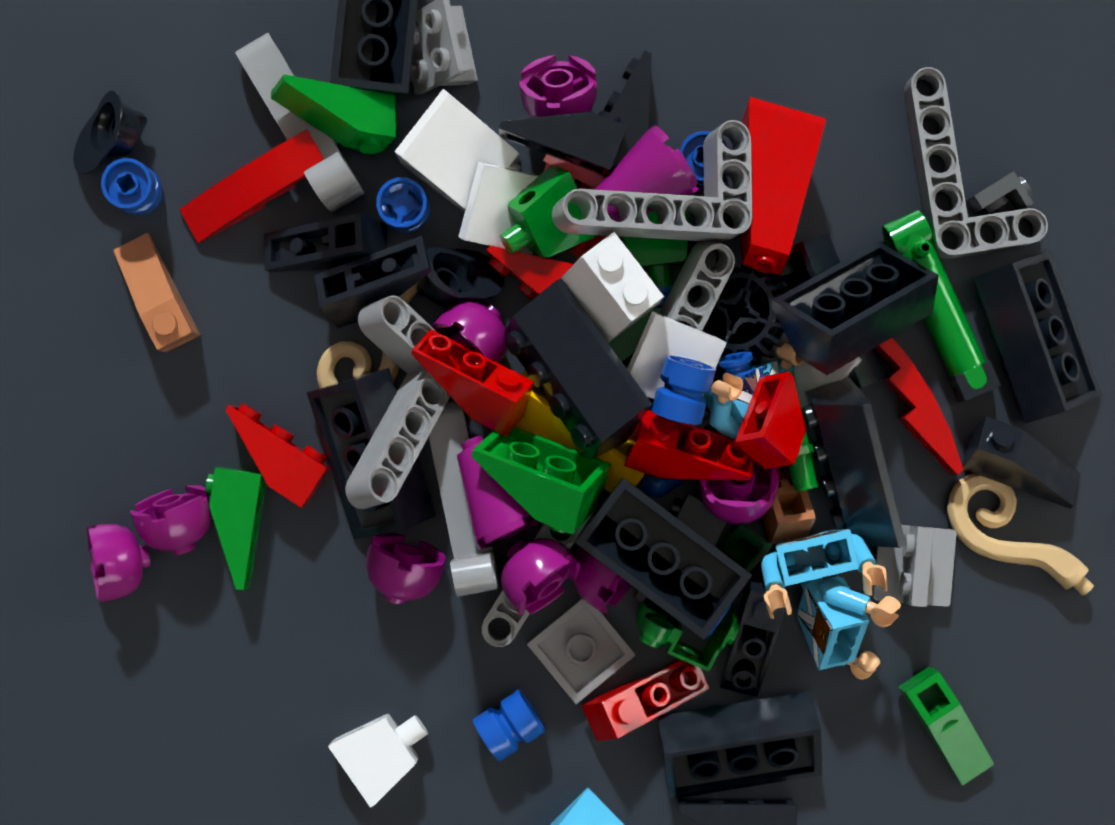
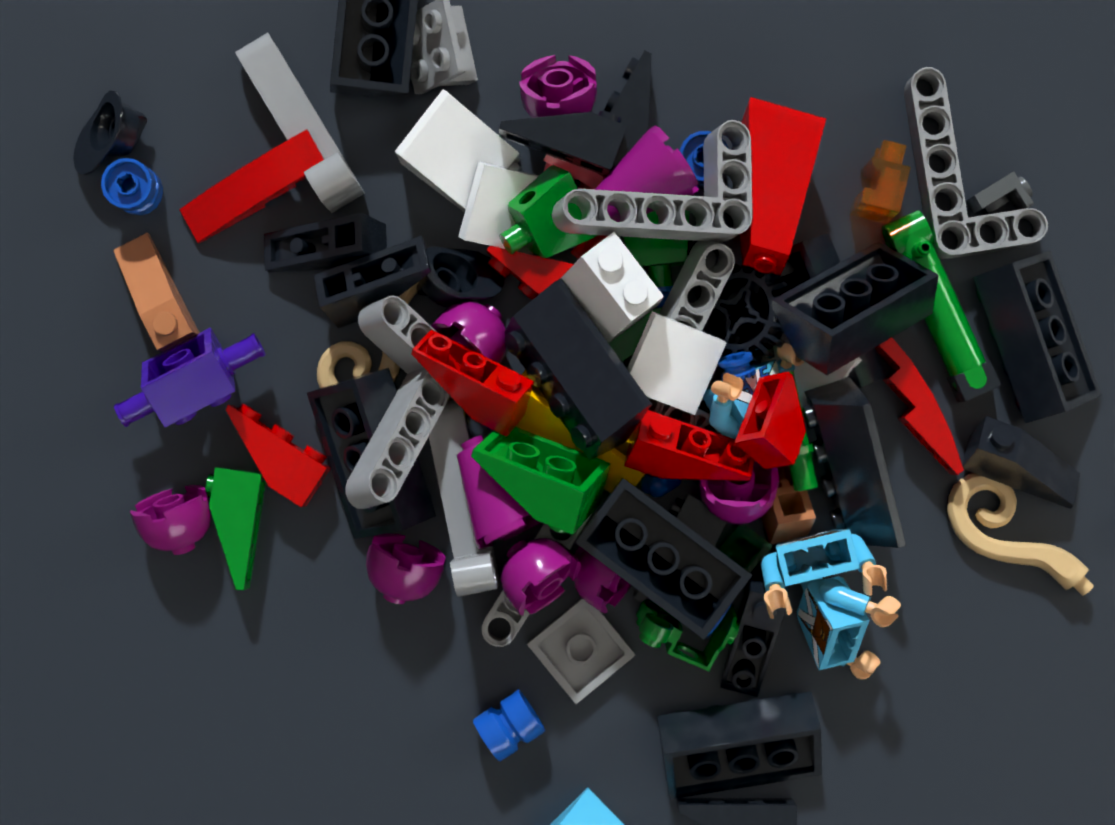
magenta cylinder [86,524,150,603] -> none
green slope [271,74,396,155] -> none
white torso [328,714,428,808] -> none
blue wheel [376,177,430,234] -> none
red slope [581,654,710,741] -> none
blue wheel [651,355,716,425] -> none
light grey bracket [872,525,957,607] -> none
green slope [898,666,995,786] -> none
none -> dark purple brick [114,327,265,427]
none -> clear orange hips [849,140,911,224]

